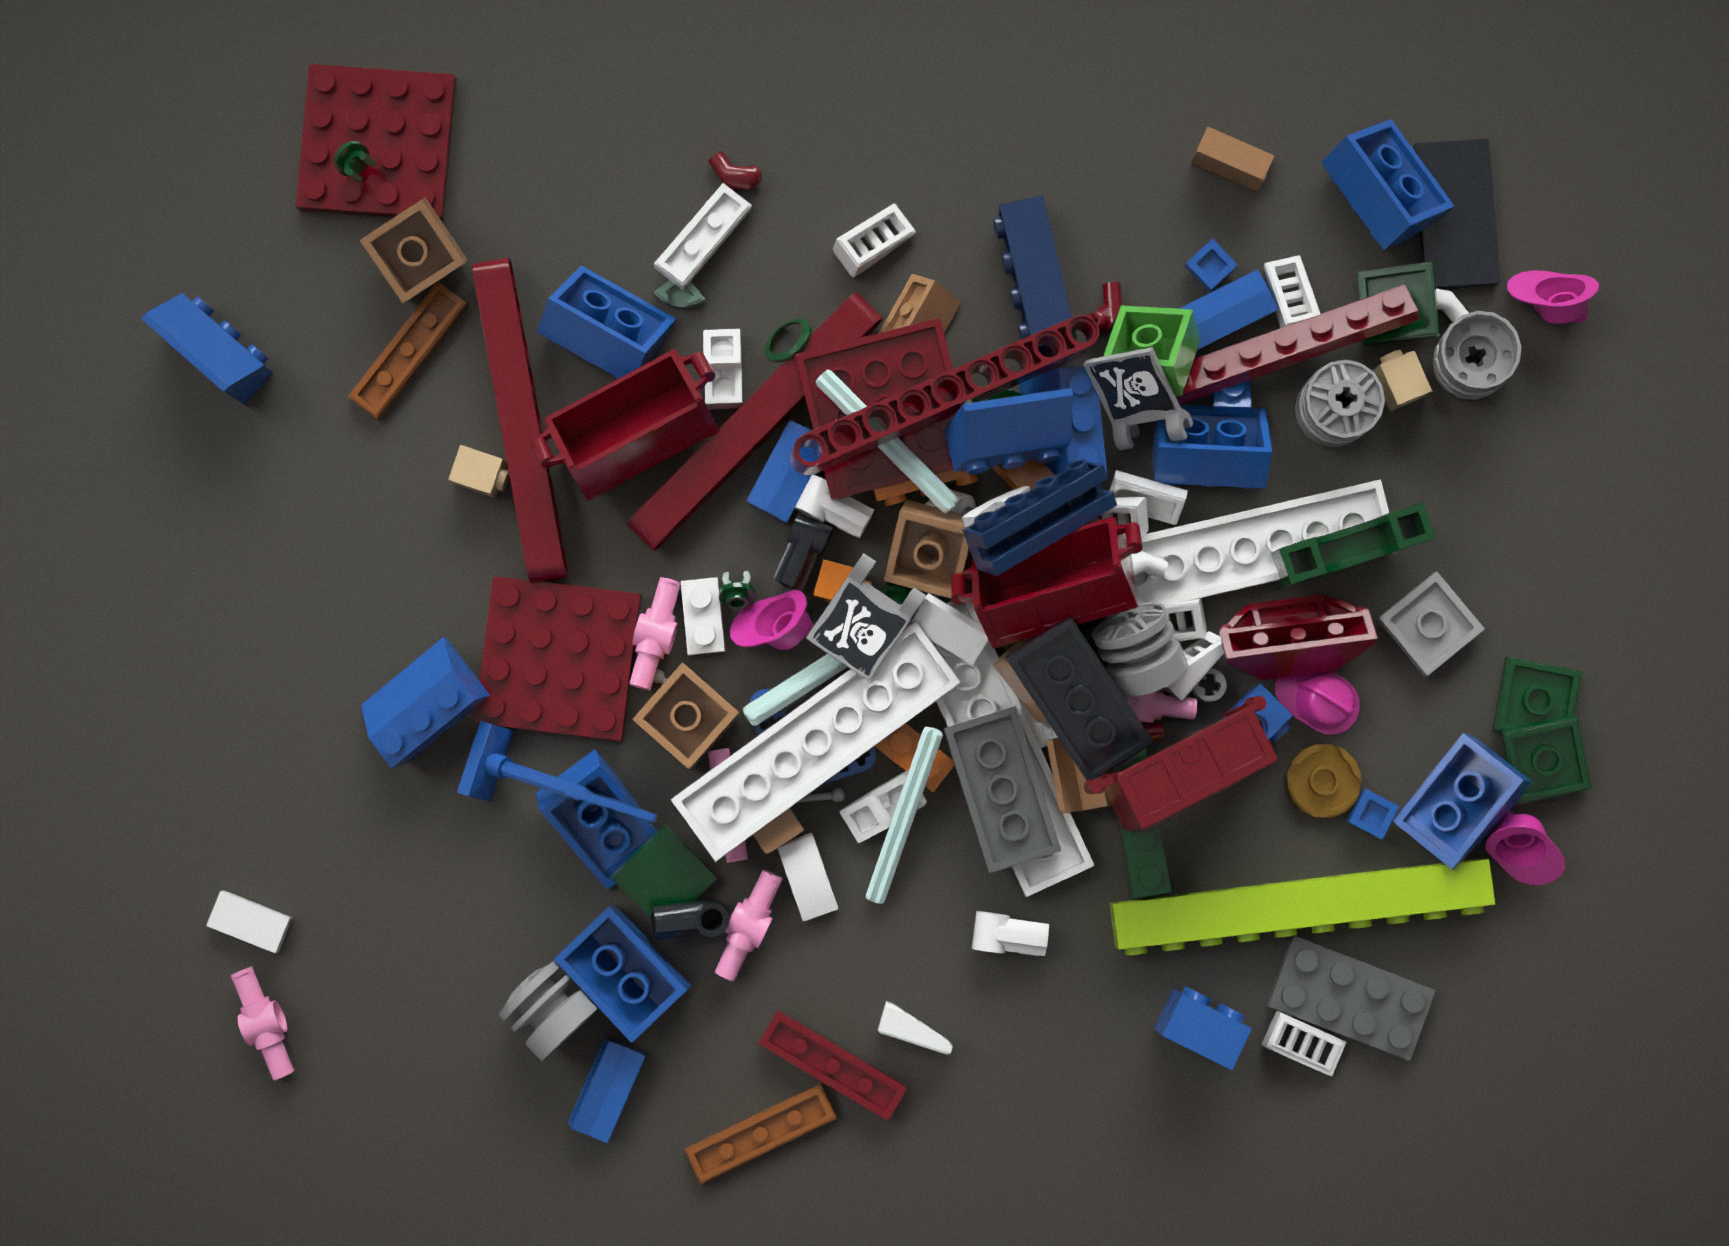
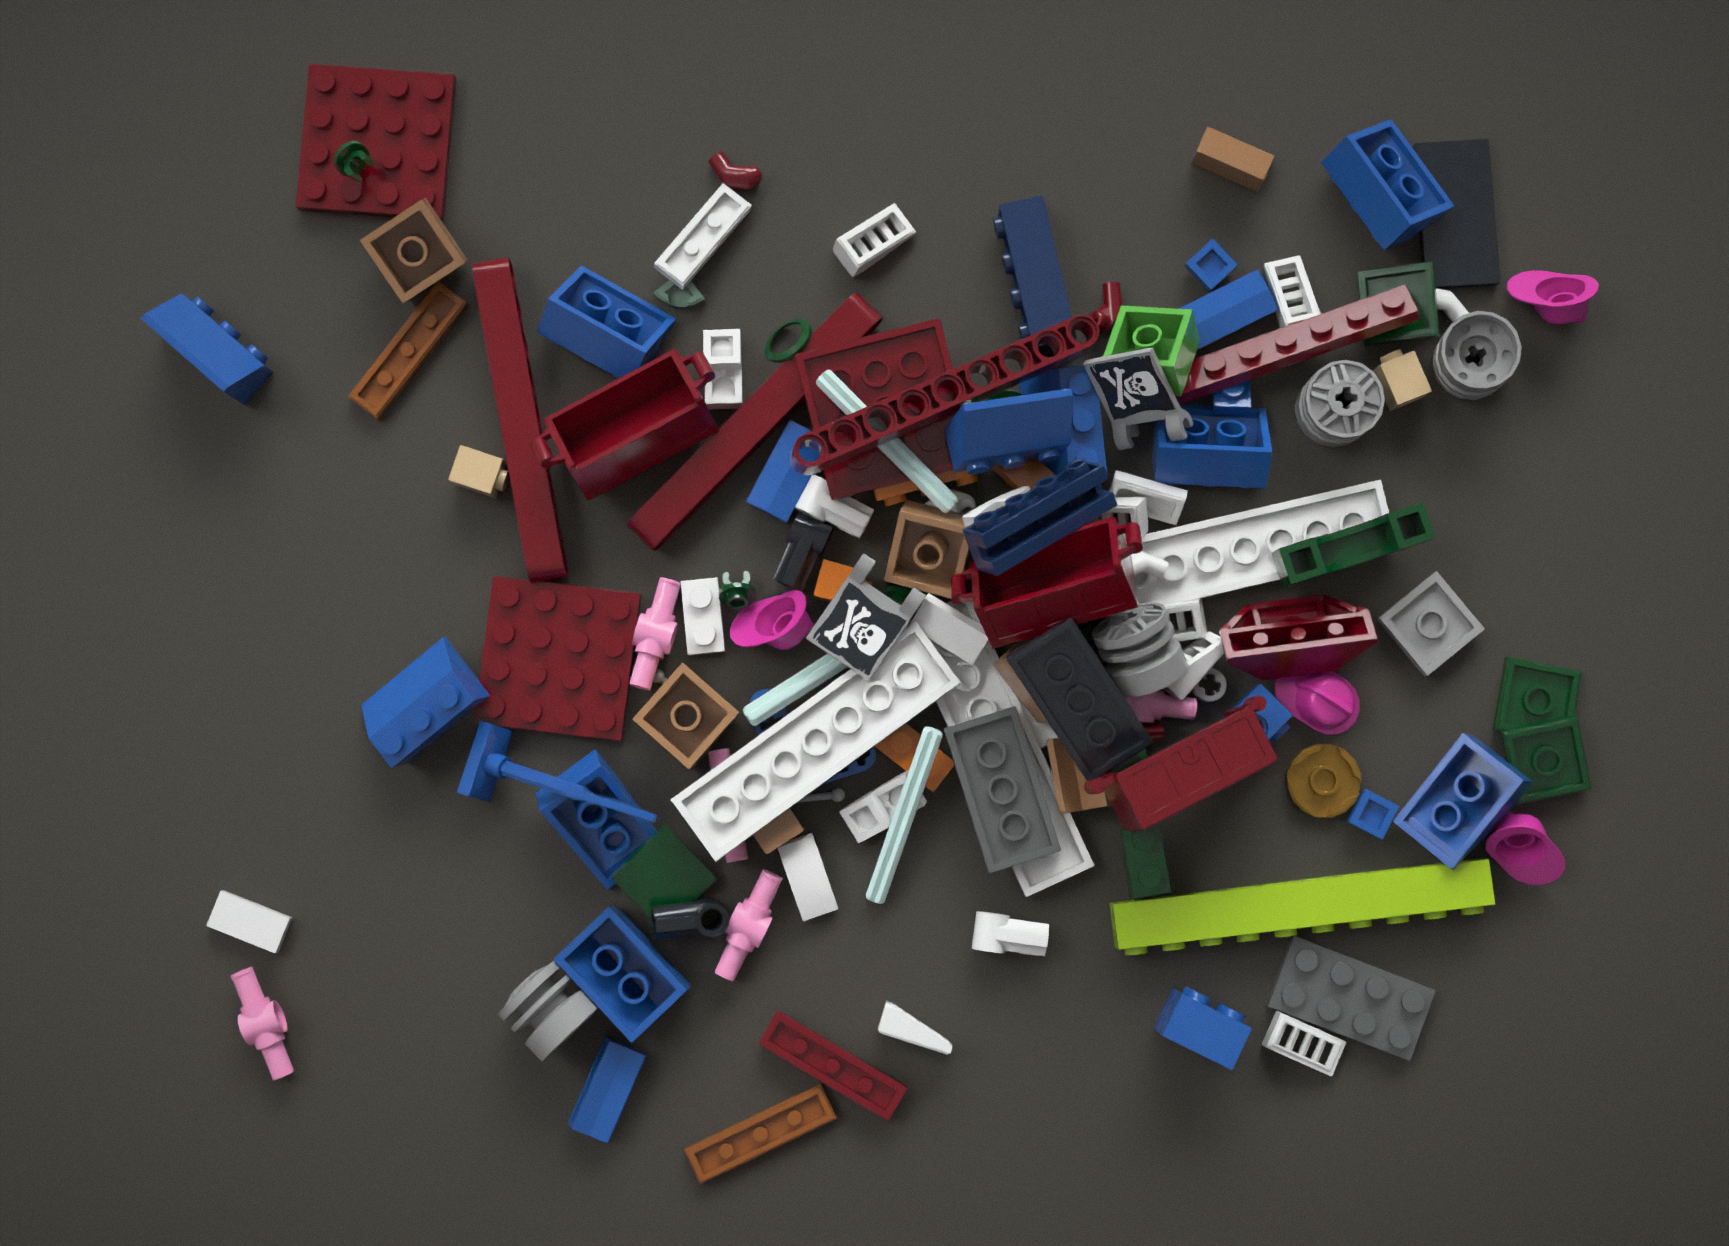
medium nougat panel [879,274,961,333] -> none

